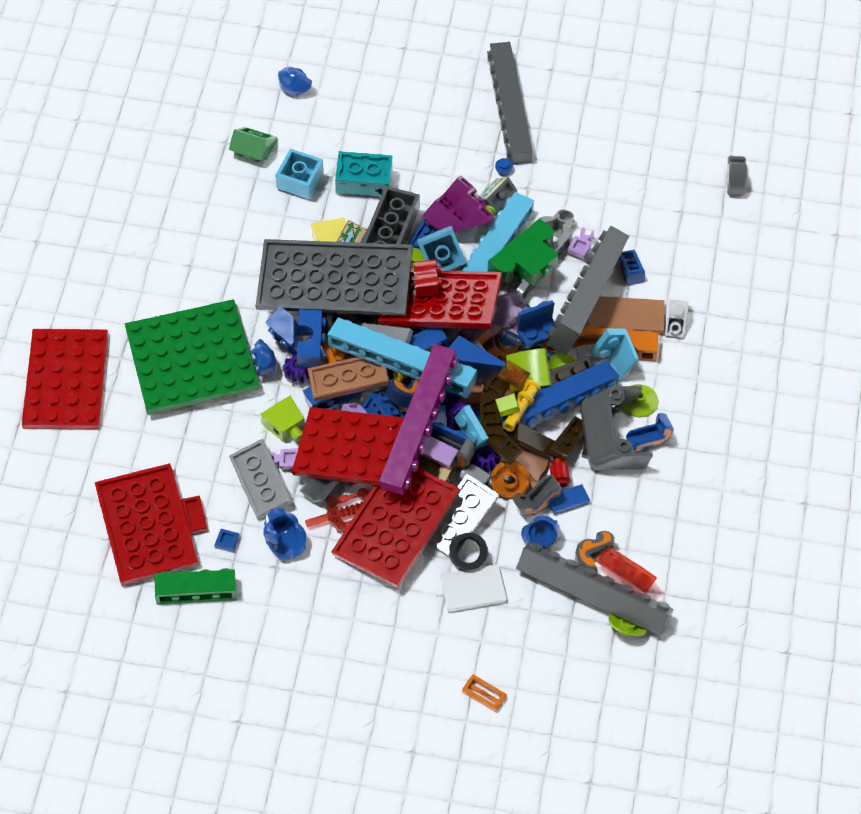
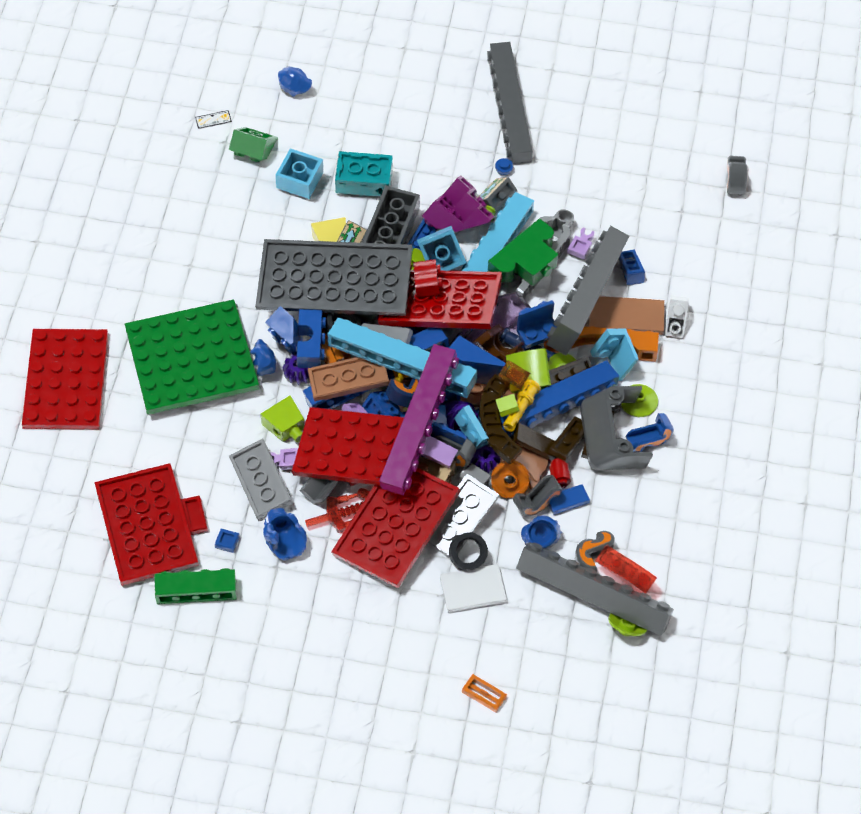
none -> sticker [195,110,232,129]

